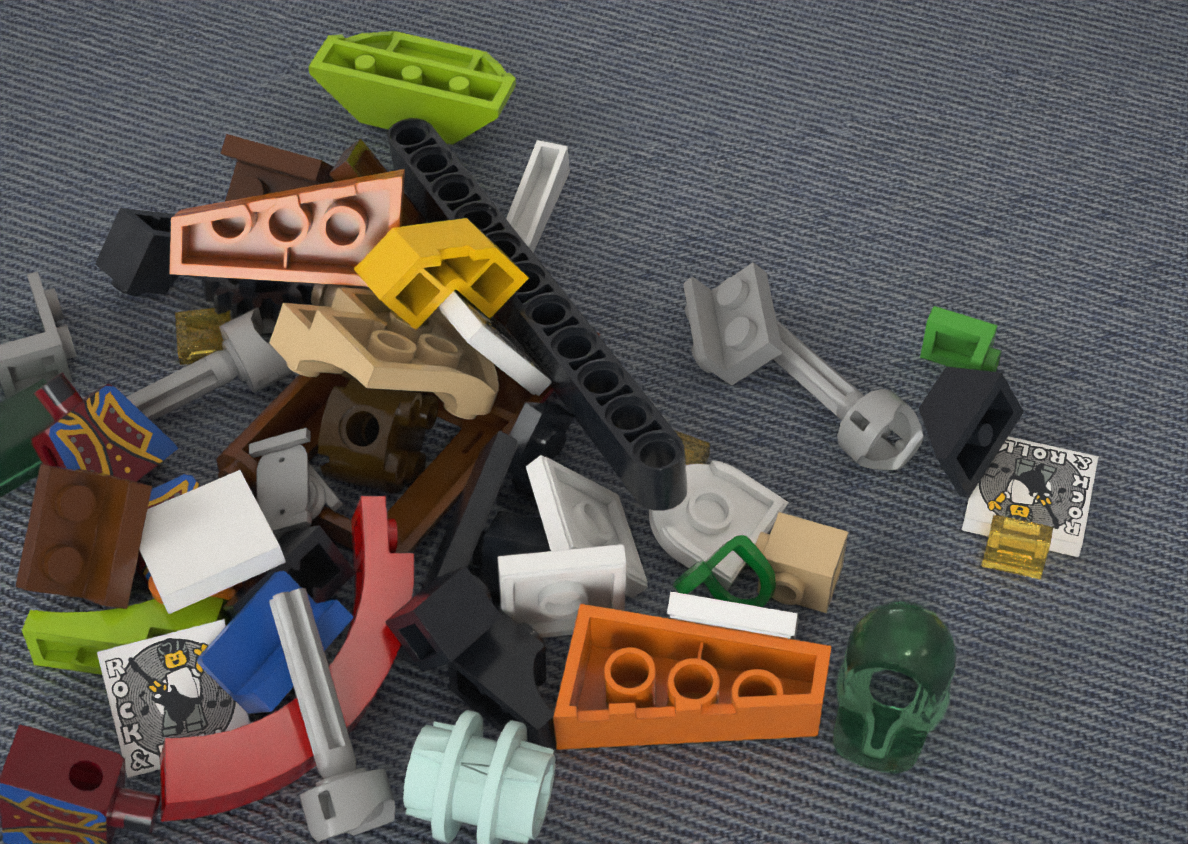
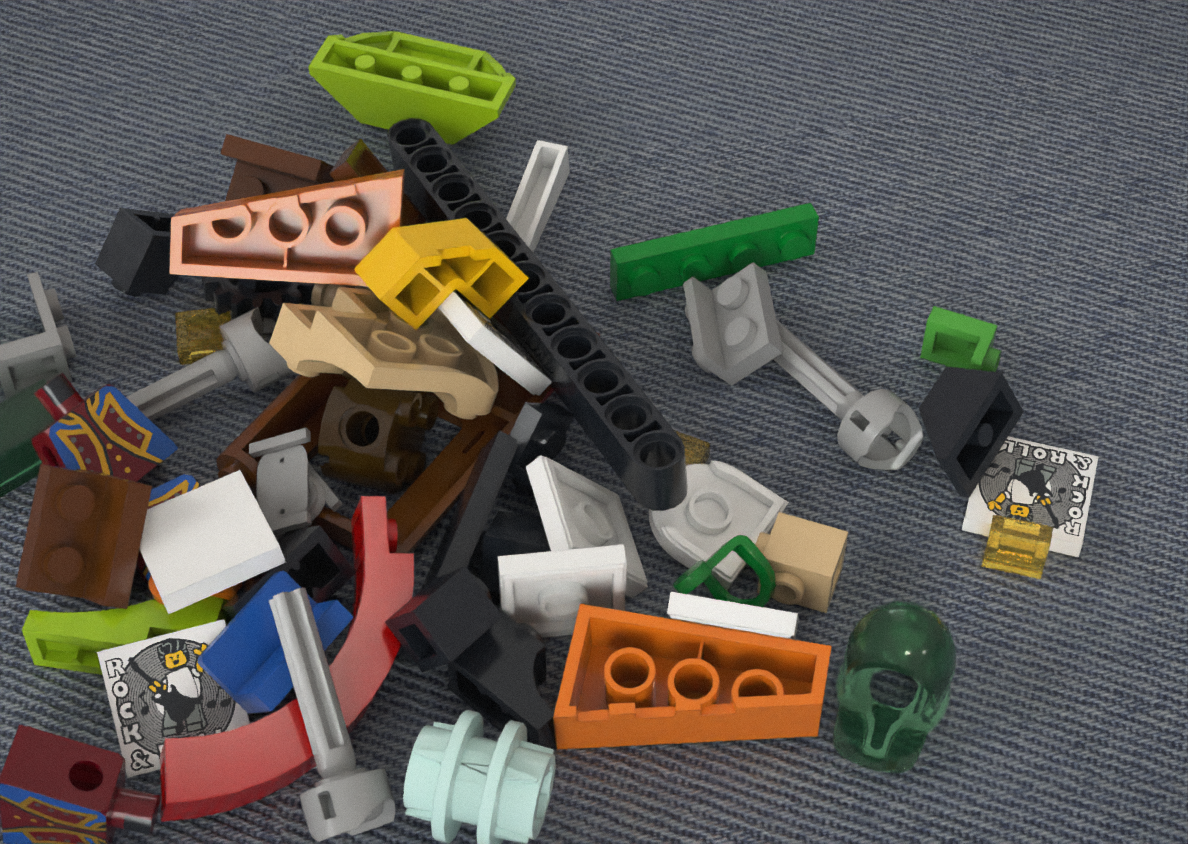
none -> green plate [610,203,819,301]

